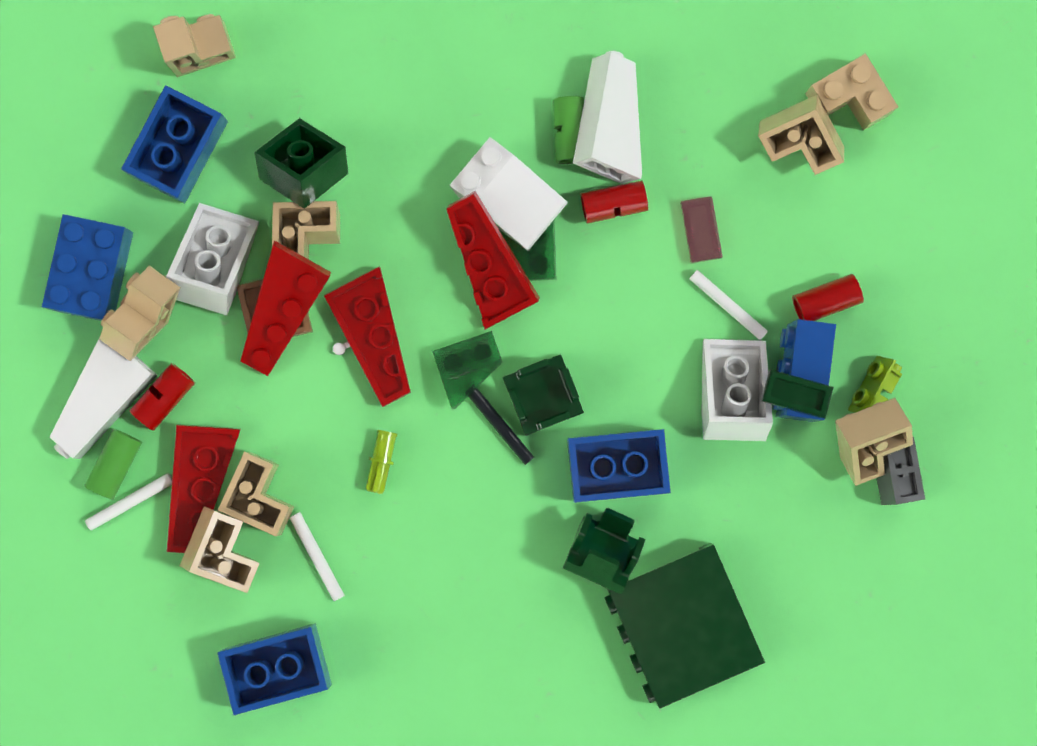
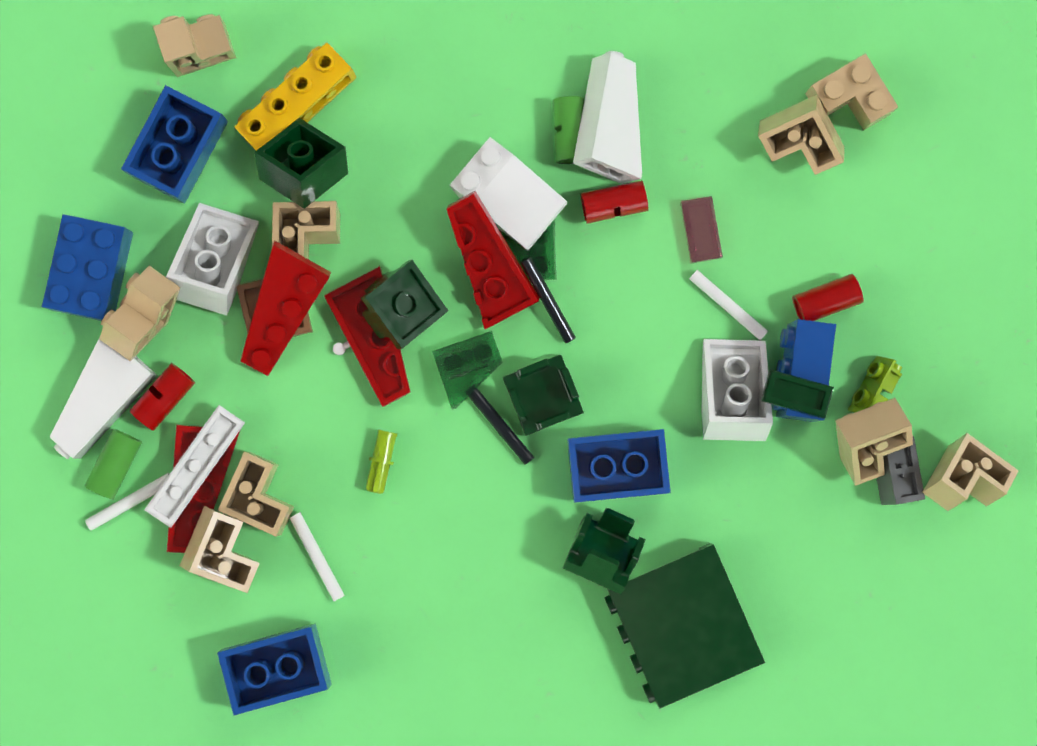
none -> white tile [144,405,245,528]
none -> yellow brick [234,42,357,151]
none -> dark green panel [361,260,448,349]
none -> black bar [520,256,576,343]
none -> tan brick [922,433,1019,511]

